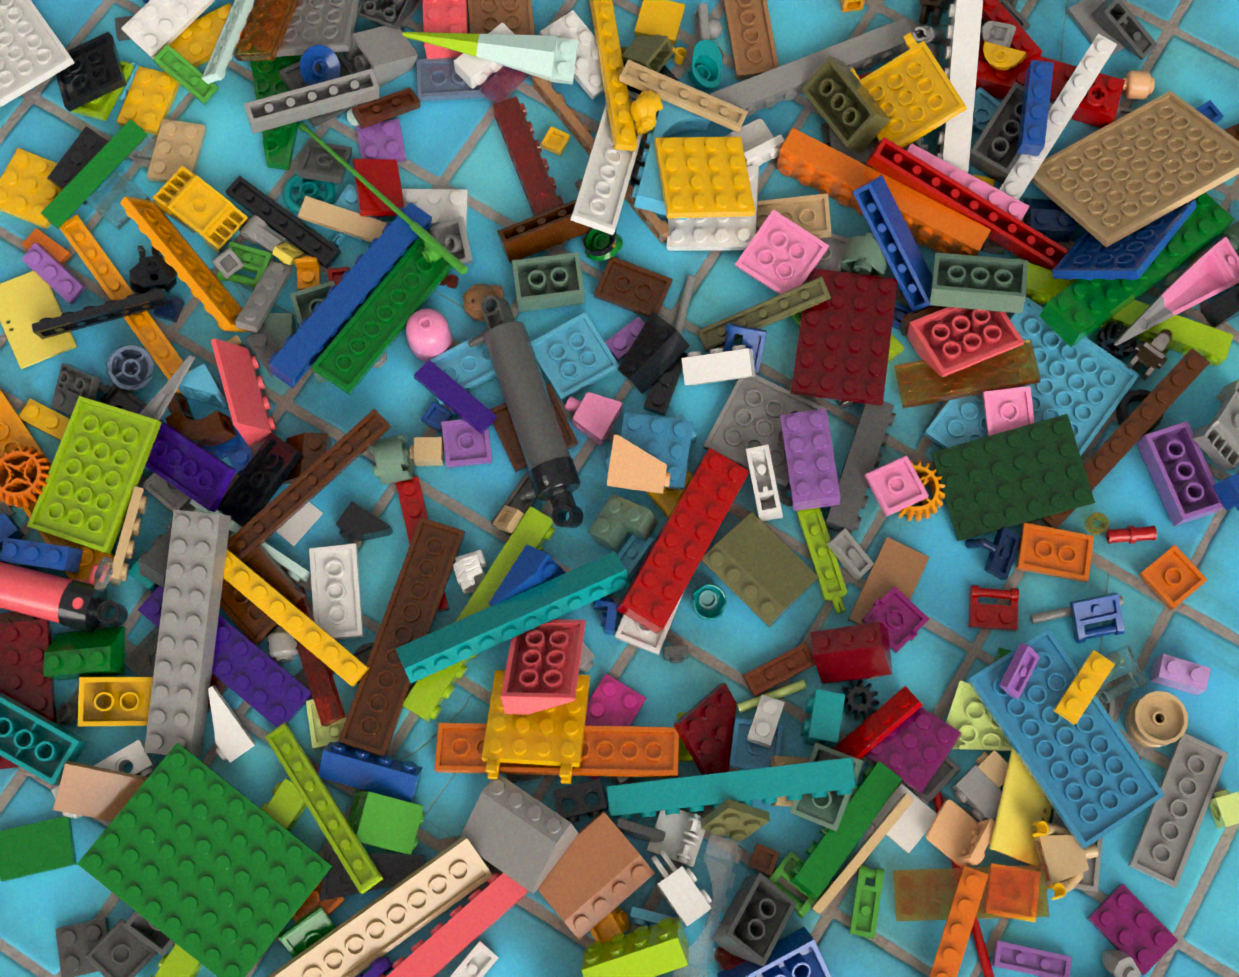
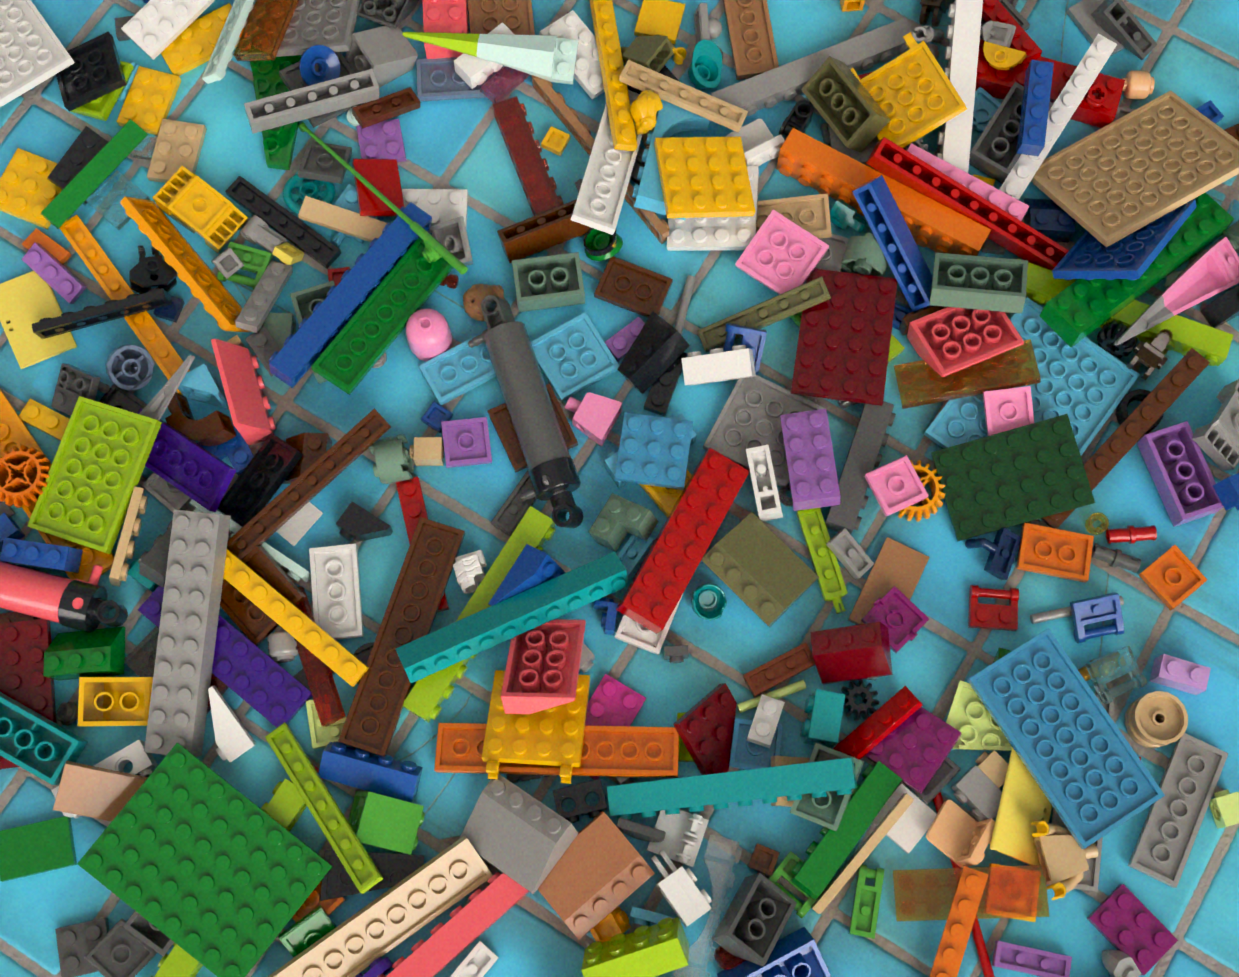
clear tile [94,556,113,591] -> none
bright green plate [153,44,219,105] -> none
light orange bracket [295,256,321,291] -> none
dark purple tile [414,360,497,434] -> none
tan plate [493,505,524,534] -> none
light nougat slope [607,435,671,494] -> none
olive plate [701,799,770,841] -> none
medium lavender plate [999,643,1040,699] -> none
yellow plate [1053,650,1115,725] -> none
none -> black piece [779,99,814,136]
none -> teal plate [830,199,868,233]
none -> dark grey pin [1091,543,1141,573]

